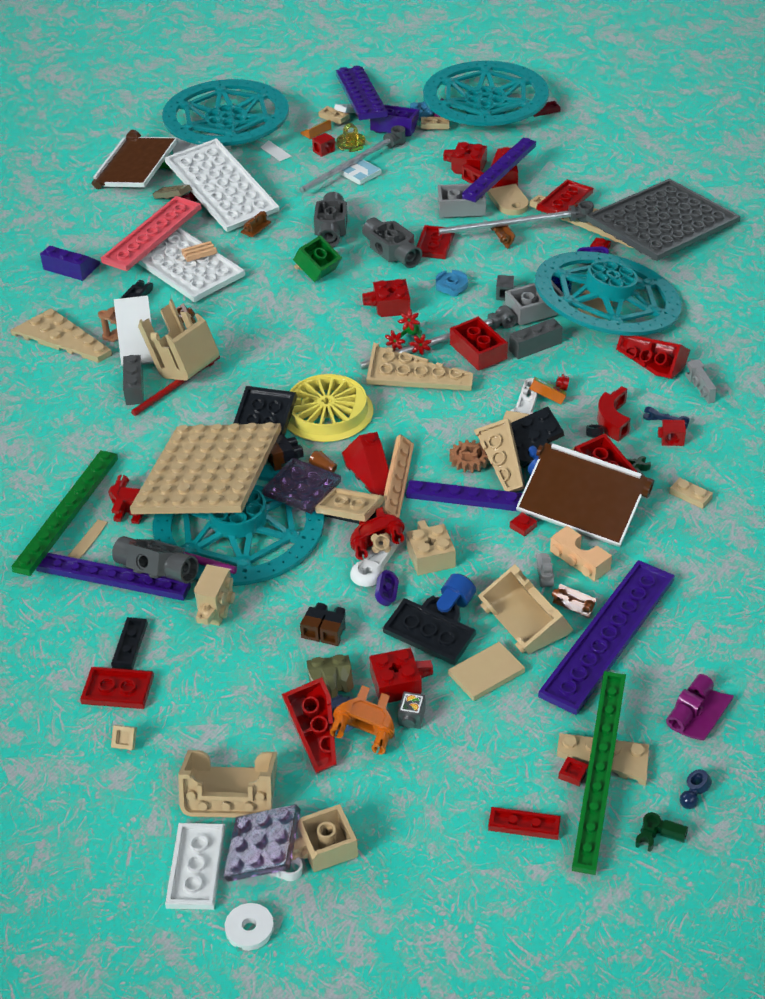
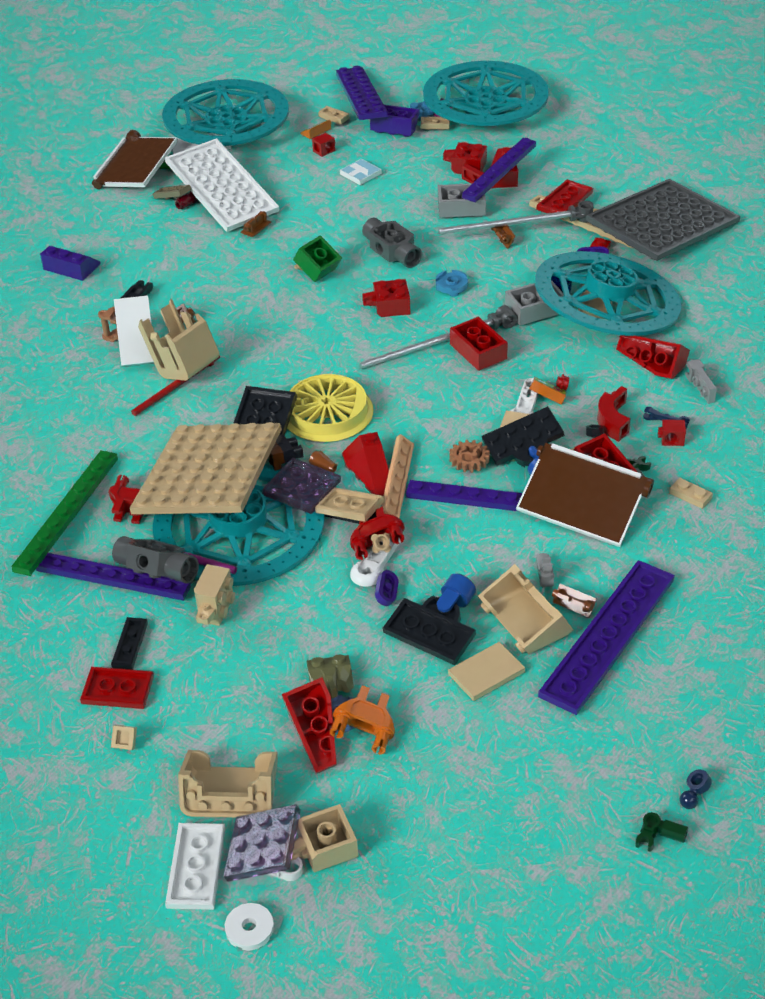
tan wing [10,308,112,363] -> none
tan sticker [67,519,107,559] -> none
coral plate [101,196,202,271] -> none
dark grey brick [123,355,144,405] -> none
white plate [138,228,245,302] -> none
light nougat tile [181,241,217,262] -> none
white sticker [261,141,291,161] -> none
flat silver piece [300,125,406,193] -> none
reddish brown hips [300,602,346,646] -> none
dark grey brick [314,192,348,248] -> none
white tile [334,104,355,113] -> none
clear yellow tile [337,123,366,152] -> none
tan wing [366,342,473,391] -> none
red hinge [369,648,433,703] -> none
red plant [385,308,432,355] -> none
flat silver brick [398,692,426,729] -> none
tan hinge [406,520,456,576] -> none
red tile [417,225,455,259] -> none
tan wing [474,418,525,492] -> none
tan tile [487,183,529,215] -> none
red tile [488,807,561,840] -> none
flat silver brick [496,275,514,300] -> none
dark grey brick [509,318,563,359] -> none
red plate [510,512,537,537] -> none
dark red tile [533,101,561,117] -> none
light nougat arch [550,526,612,582] -> none
tan wing [557,733,649,786] -> none
red plate [558,757,589,787] -> none
green plate [572,671,626,875] -> none
magenta panel [666,674,734,740] -> none

